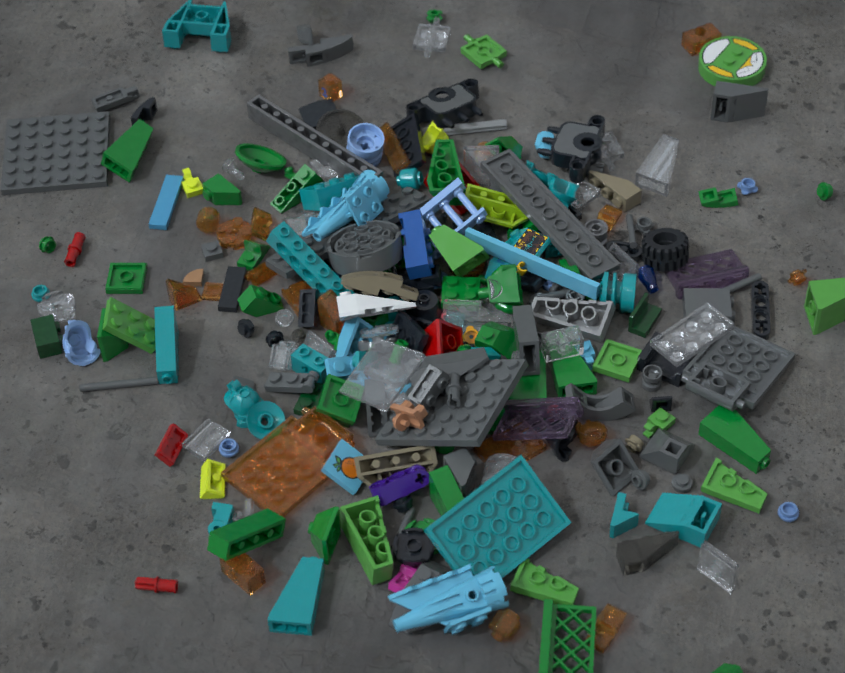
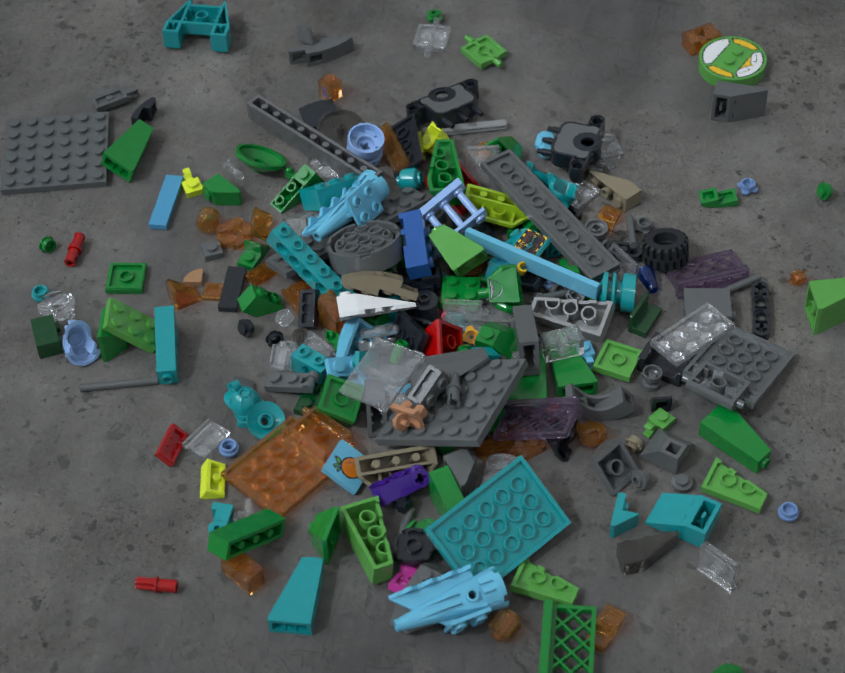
clear slope [635,134,679,197] -> none

